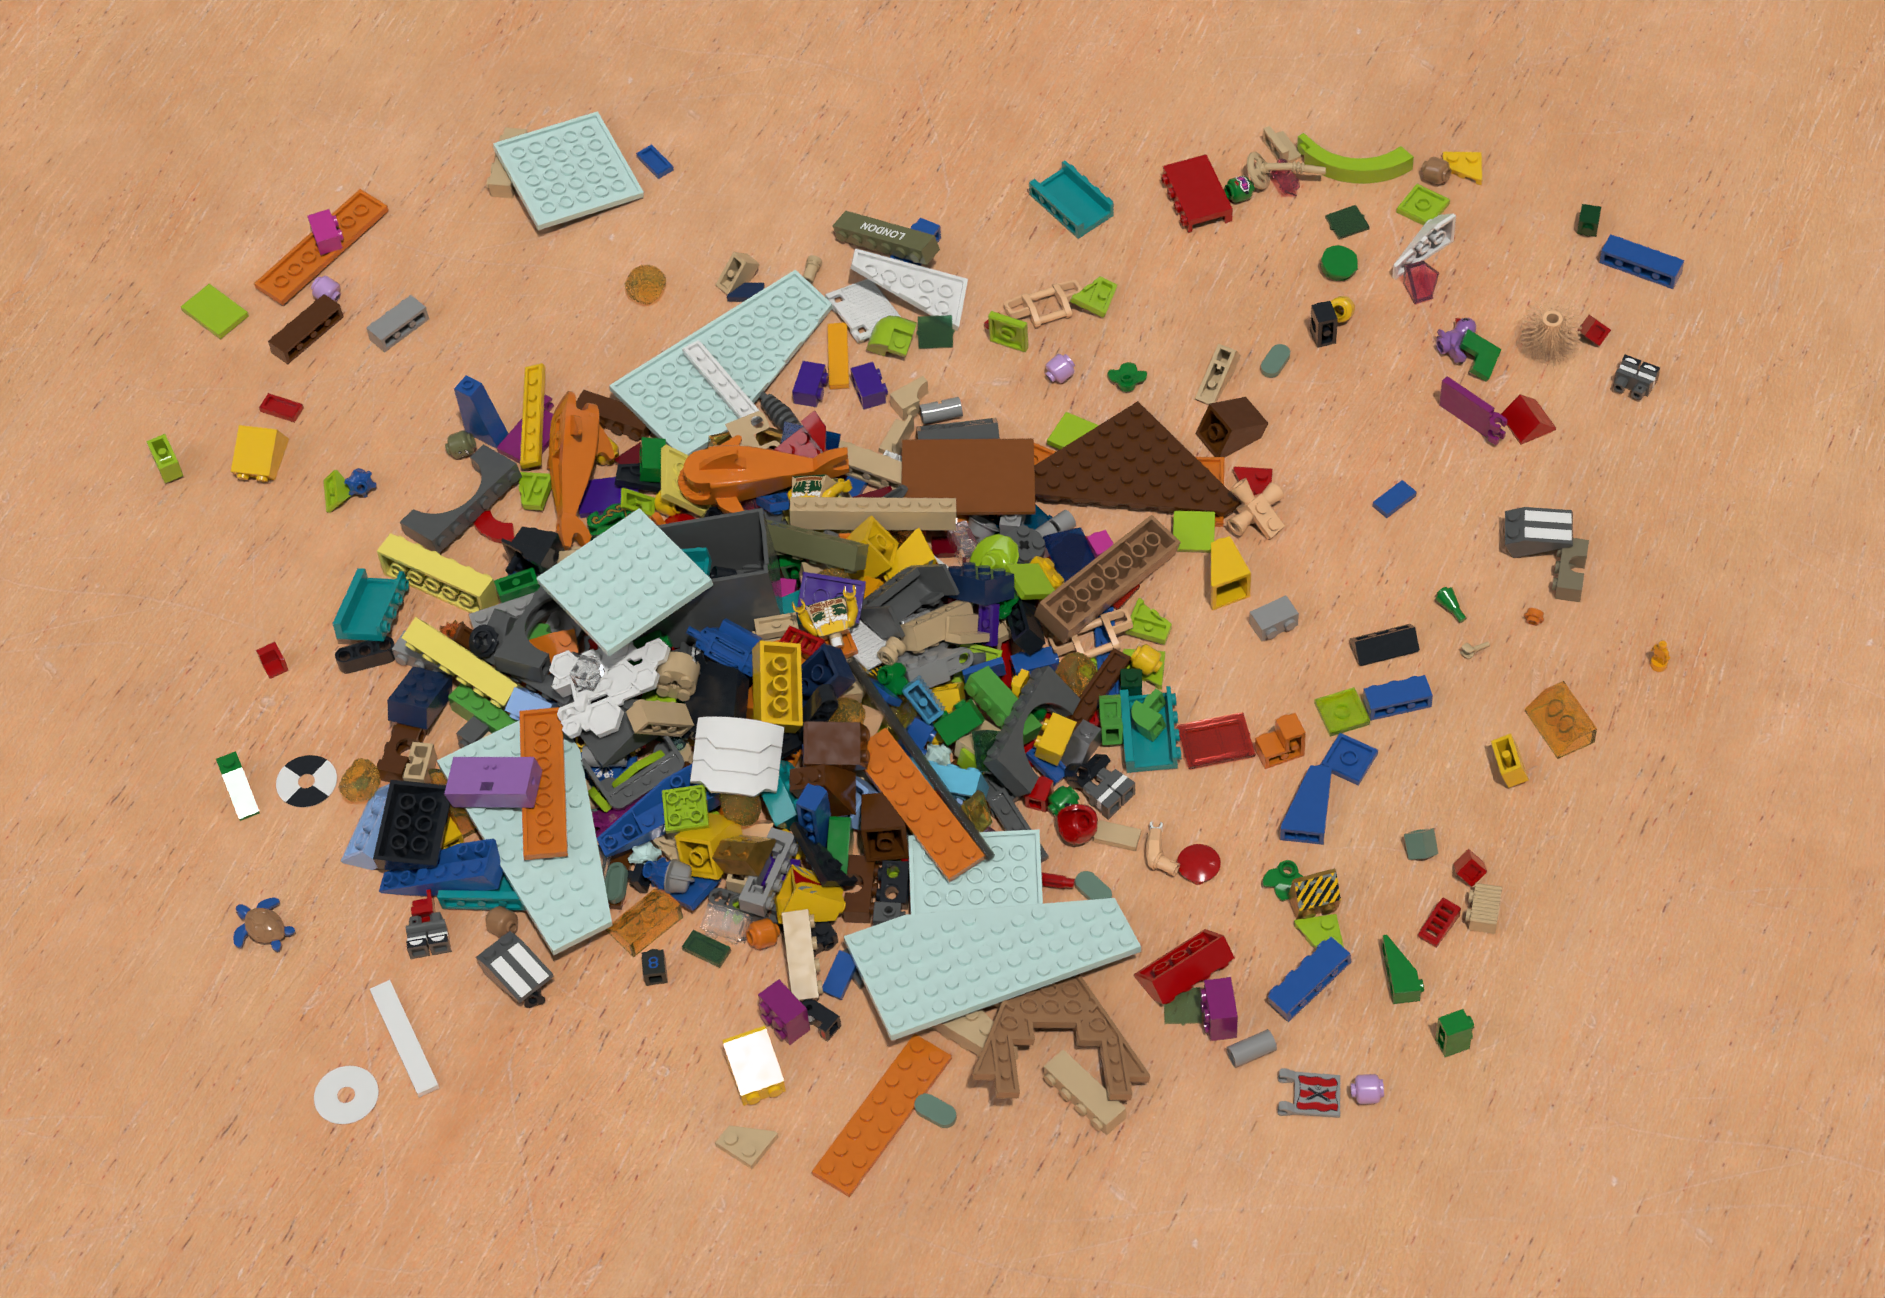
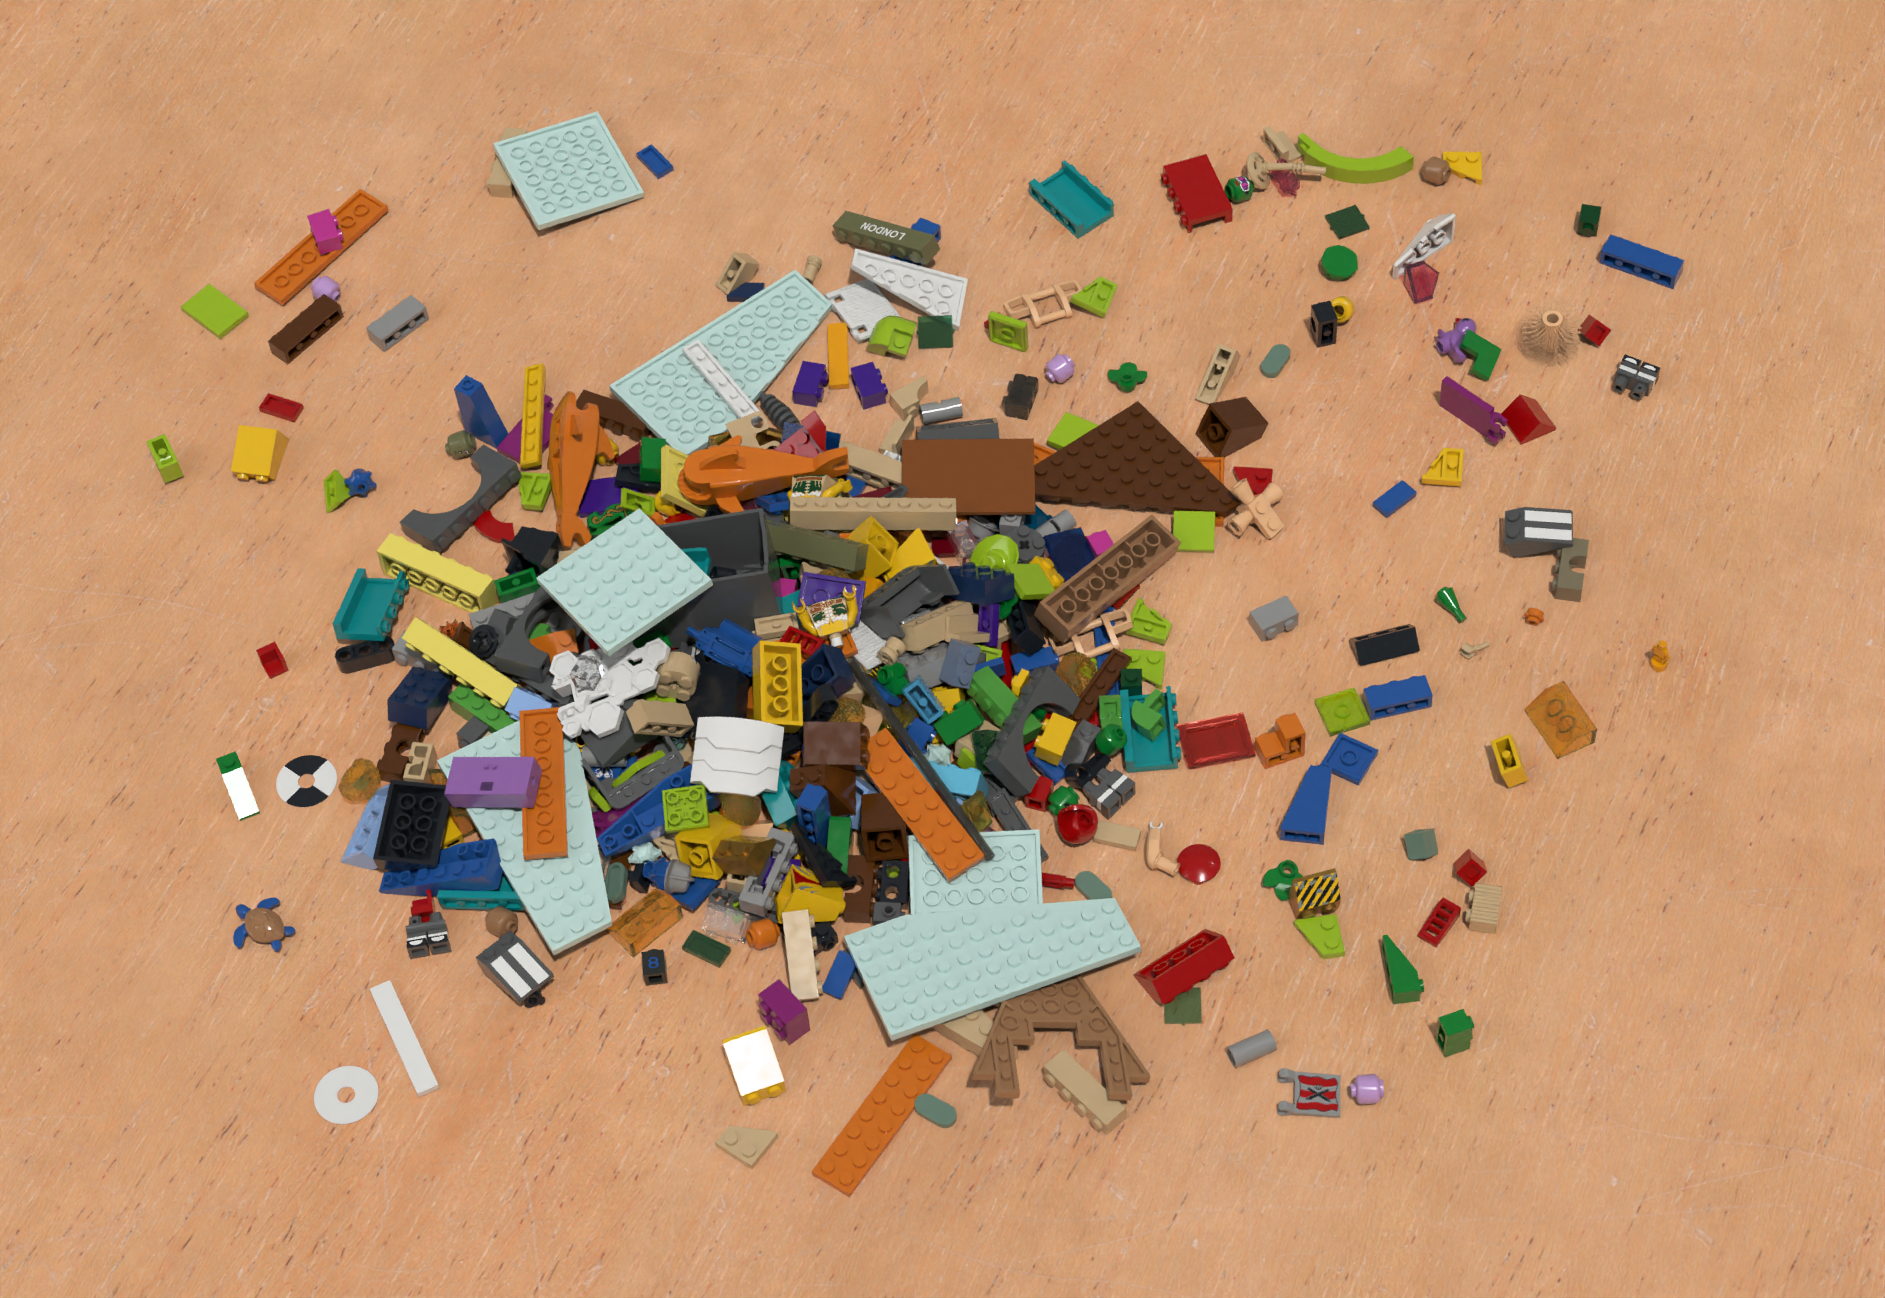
clear yellow hair [625,265,666,305] -> none
black leg [802,999,842,1042] -> none
yellow head [1130,644,1163,676] -> none
magenta brick [1200,977,1238,1041] -> none
yellow slope [1211,536,1251,611] -> none
blue brick [1268,937,1352,1022] -> none
lime tile [1396,184,1450,226] -> none
none -> sand blue brick [939,638,981,689]
none -> clear smoke brick [1002,373,1039,420]
none -> green head [1095,724,1127,756]
none -> yellow wing [1422,448,1464,487]

